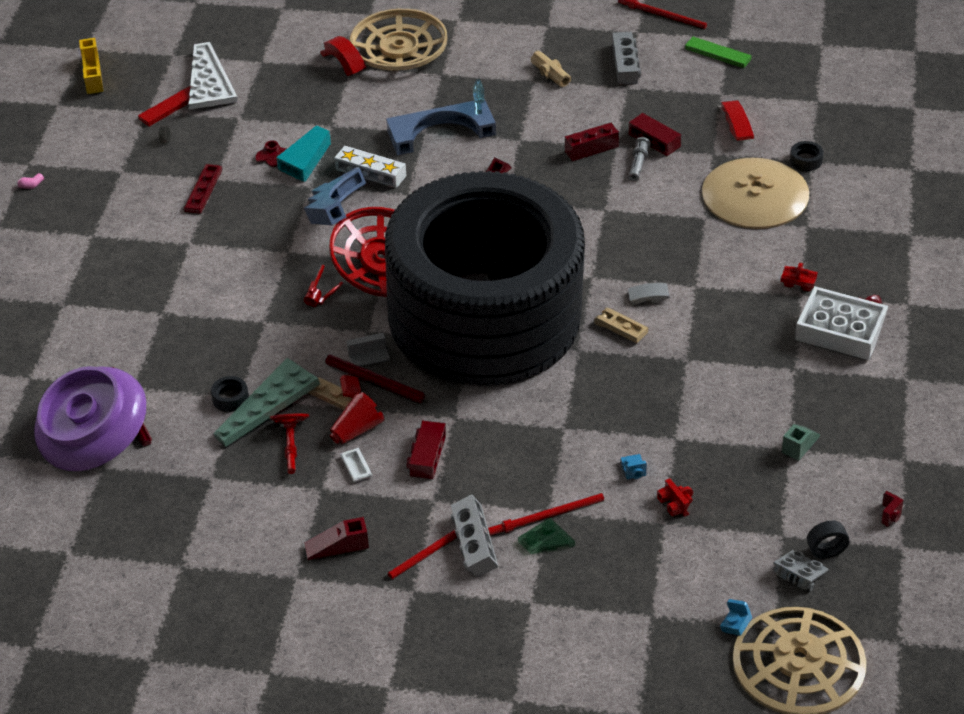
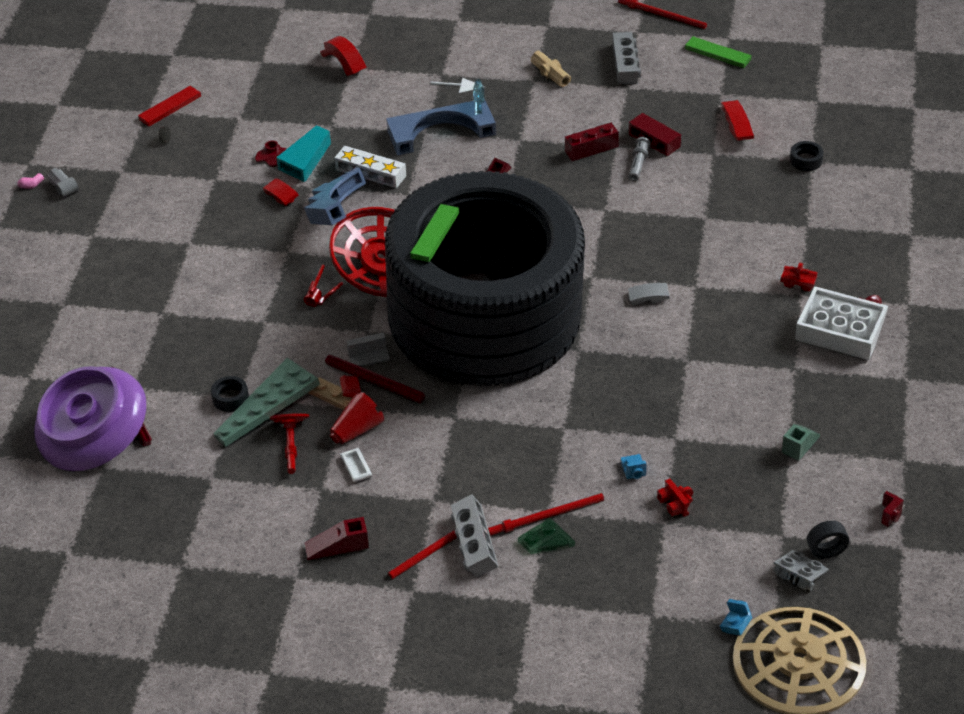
yellow arch [79,38,104,94] -> none
dark red tile [184,164,223,214] -> none
white wing [189,42,237,110] -> none
tan dish [350,8,448,70] -> none
dark red brick [406,420,446,479] -> none
tan plate [594,308,648,343] -> none
tan dish [702,158,809,229] -> none
none -> light grey piece [48,168,79,198]
none -> red slope [263,178,299,205]
none -> bright green tile [411,204,459,262]
none -> white piece [430,78,484,93]

